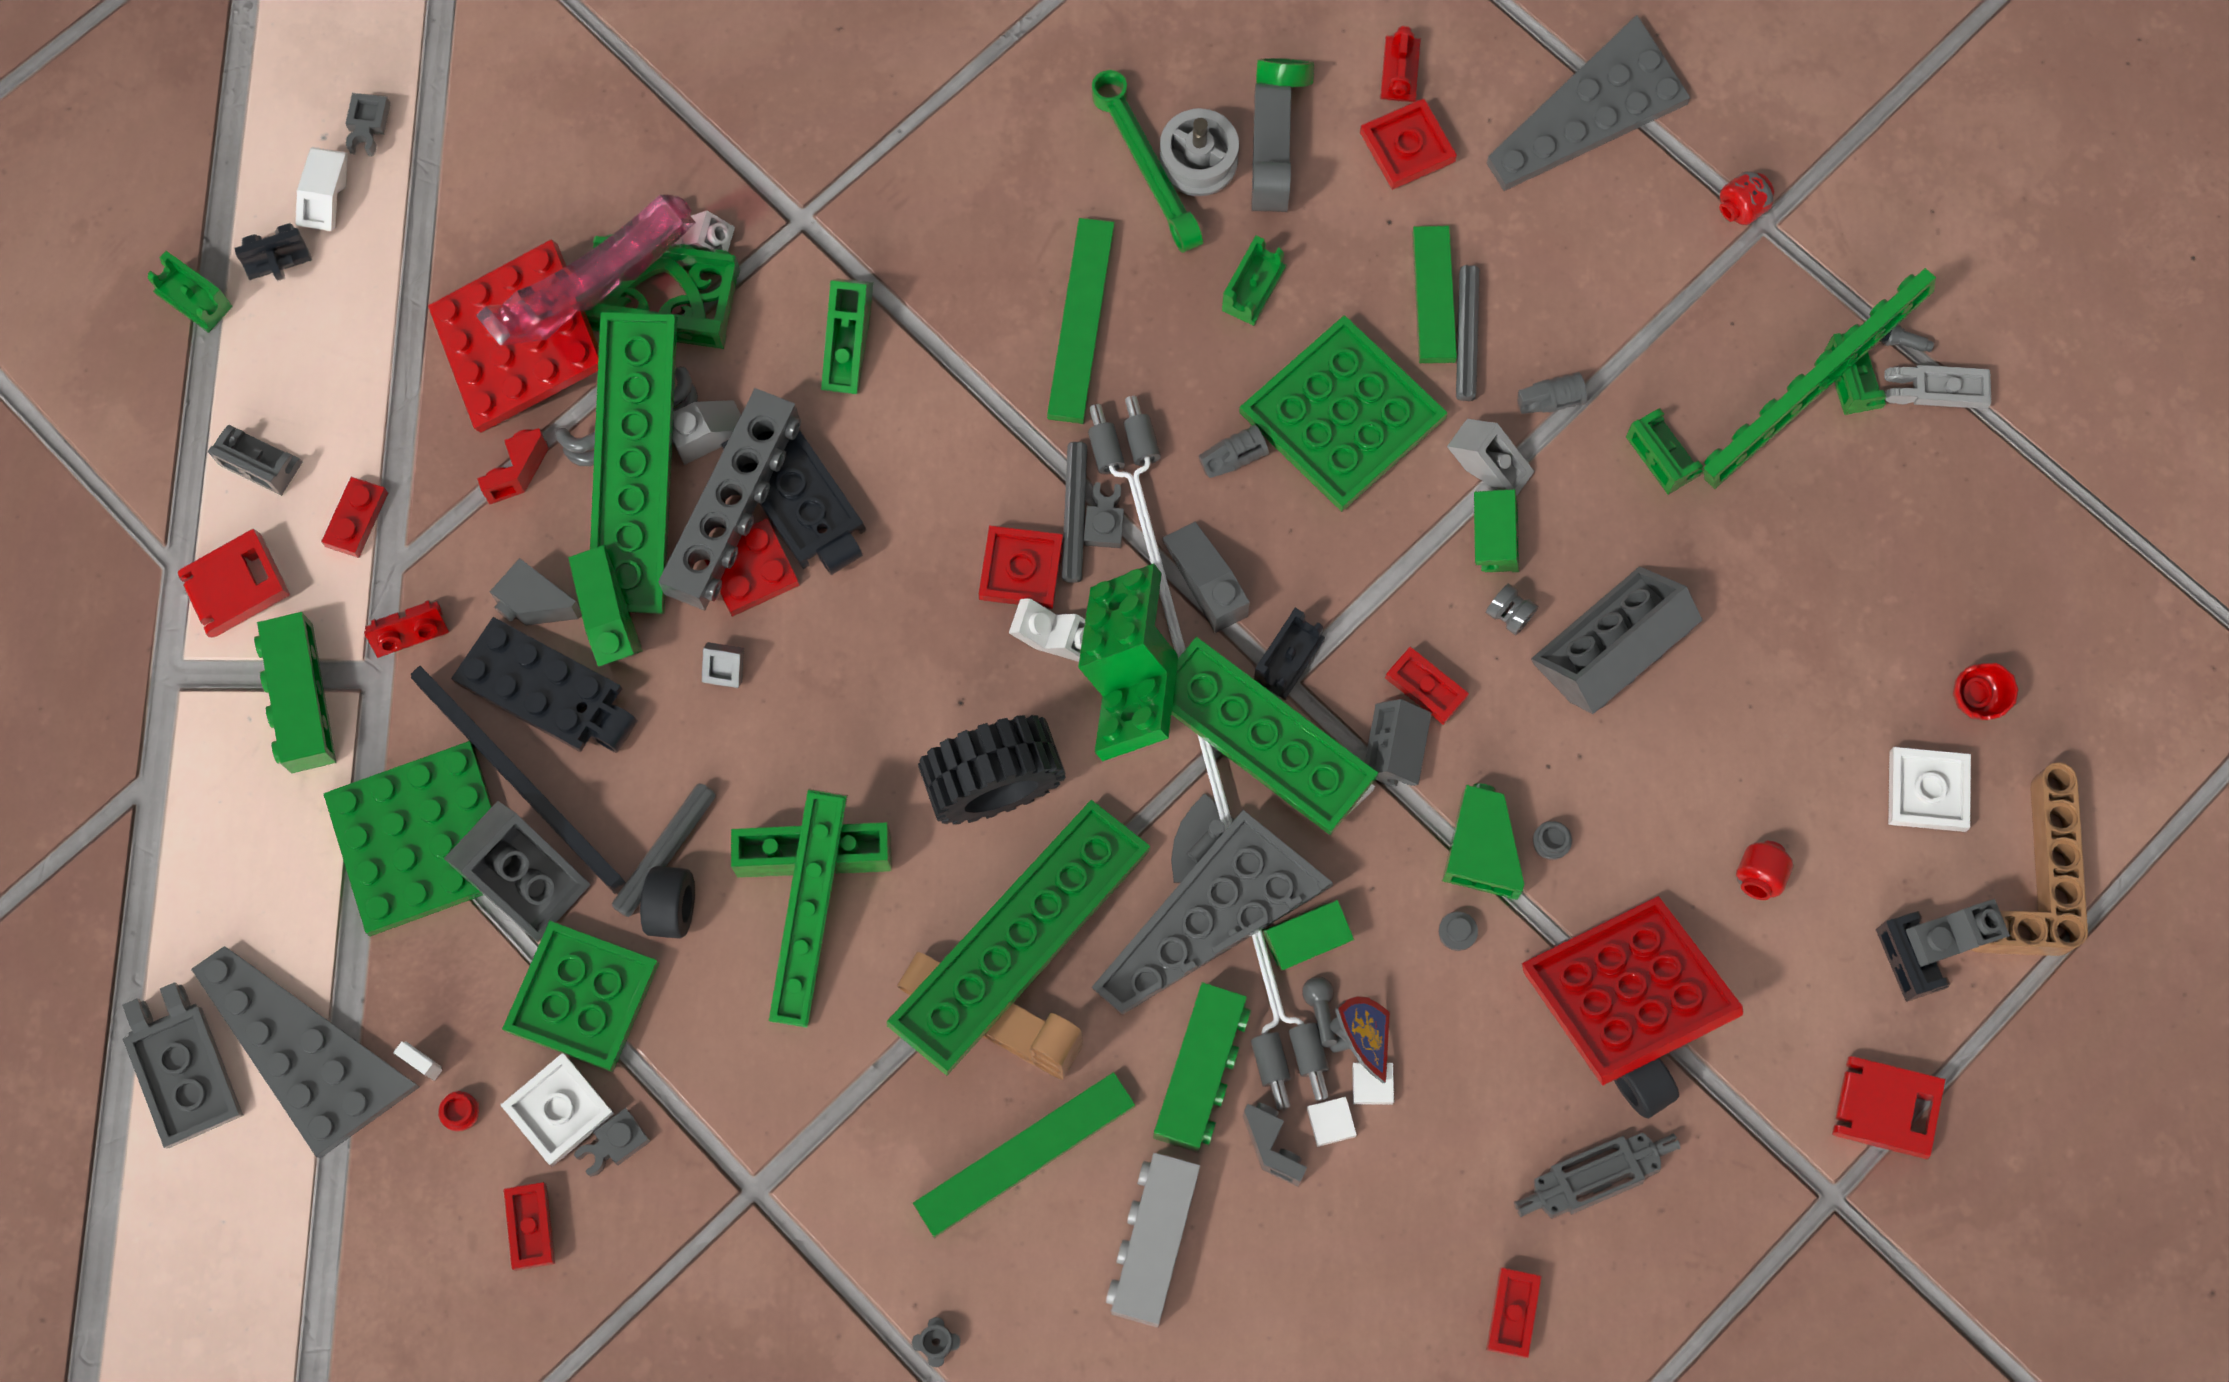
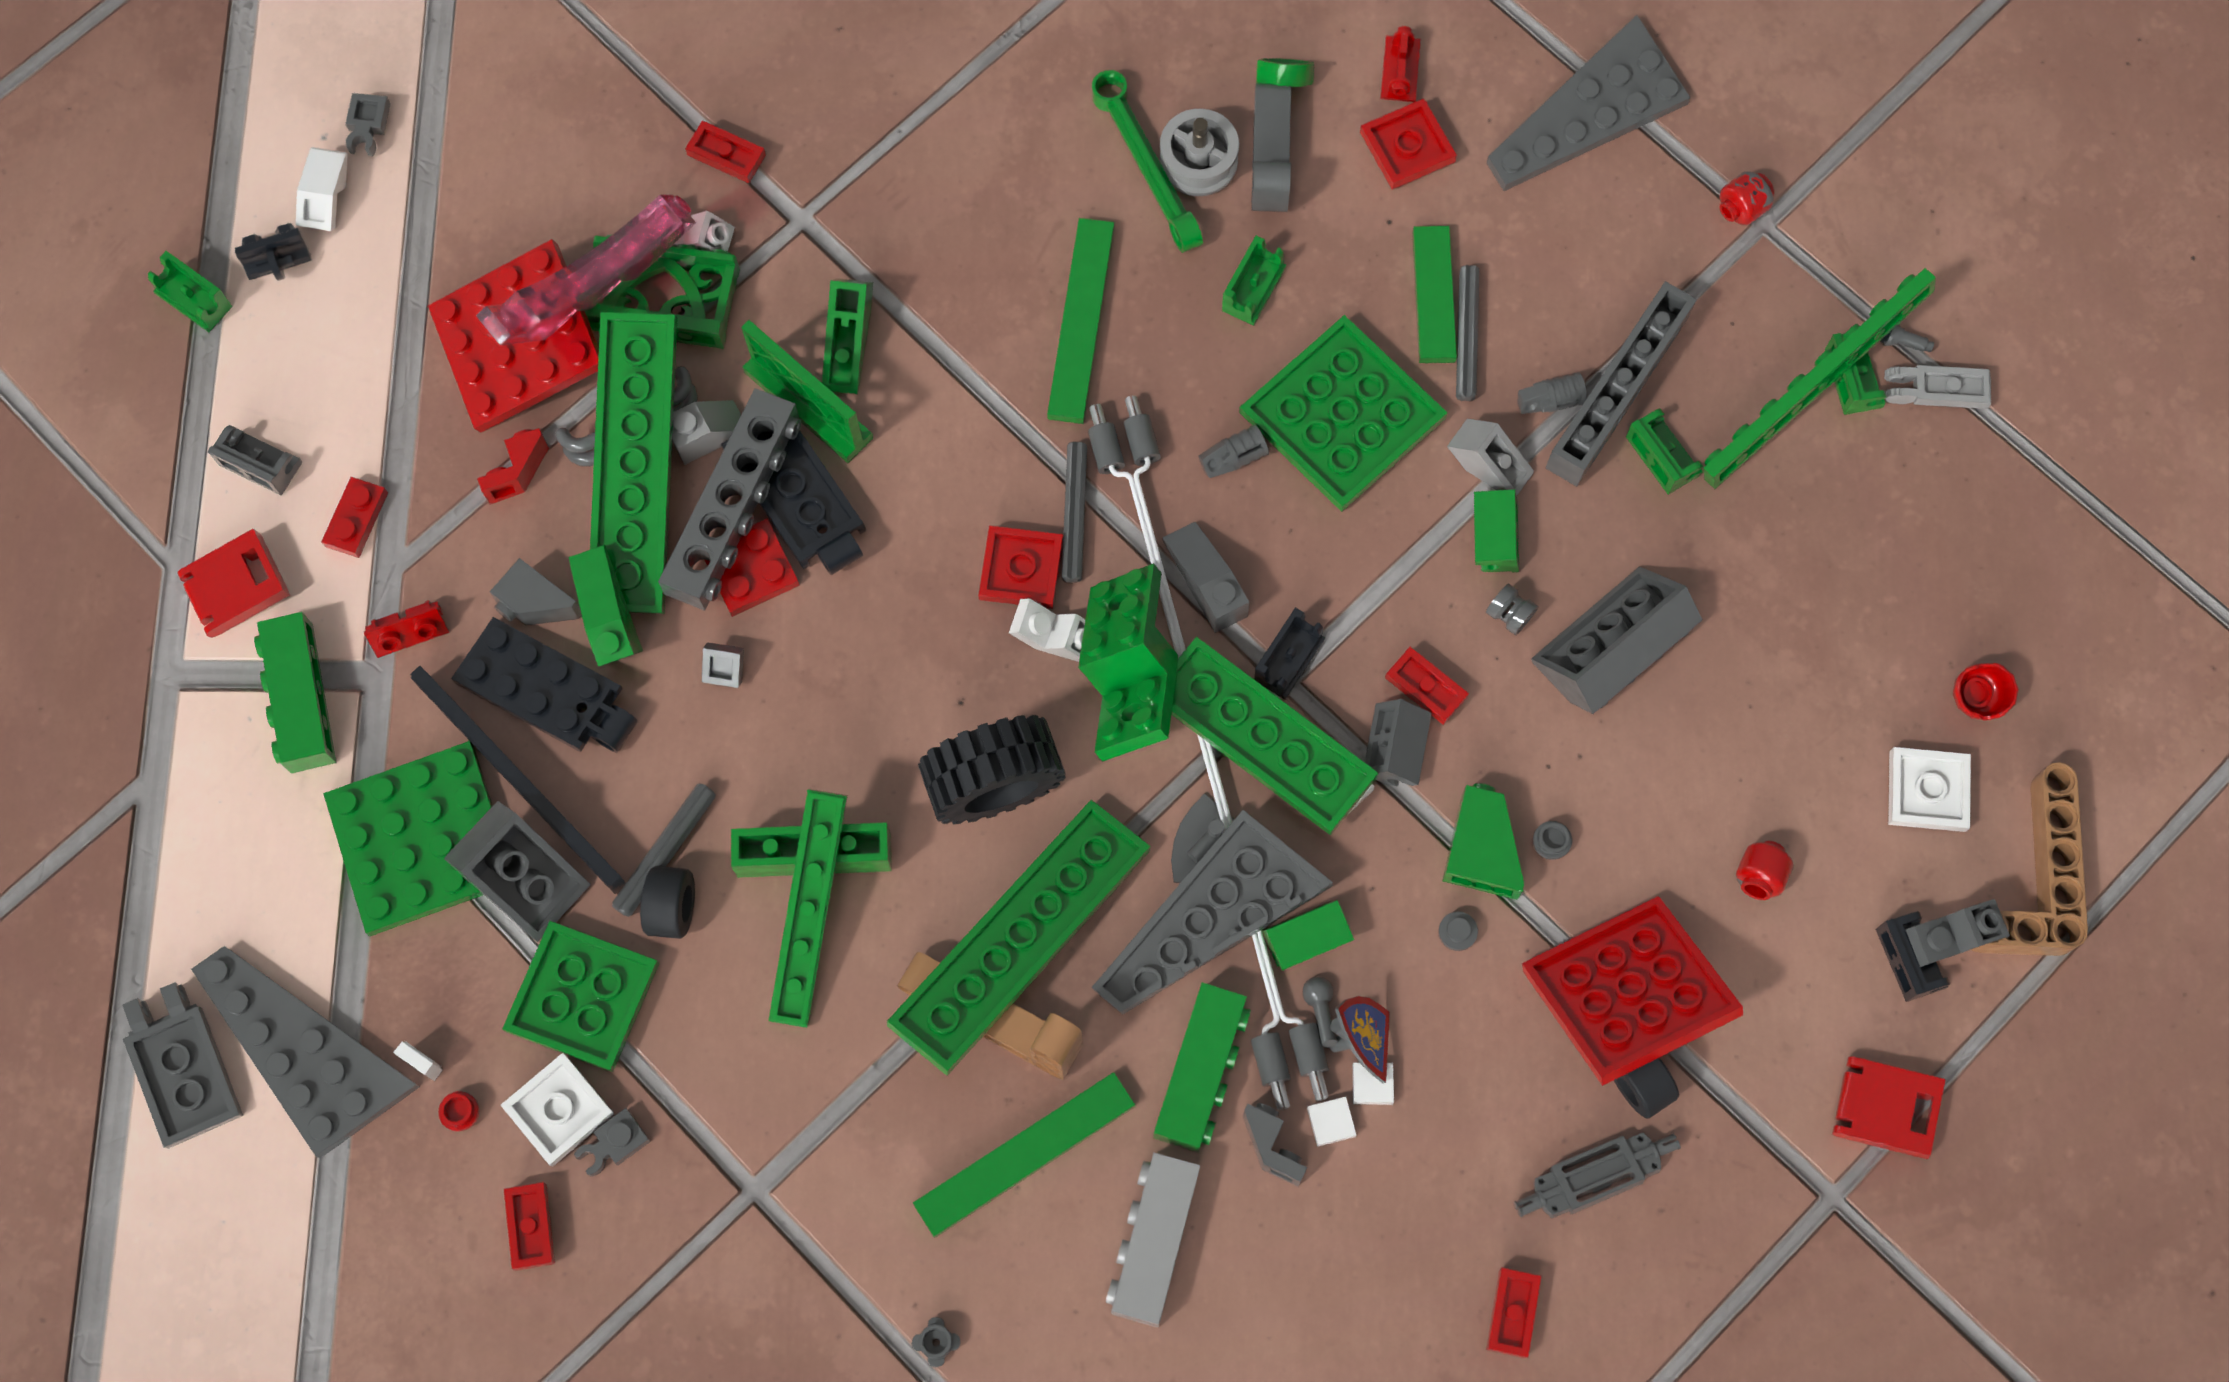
dark grey plate [1084,482,1124,548] -> none
none -> red plate [685,120,766,183]
none -> green fence [741,320,873,463]
none -> dark grey brick [1546,281,1697,487]

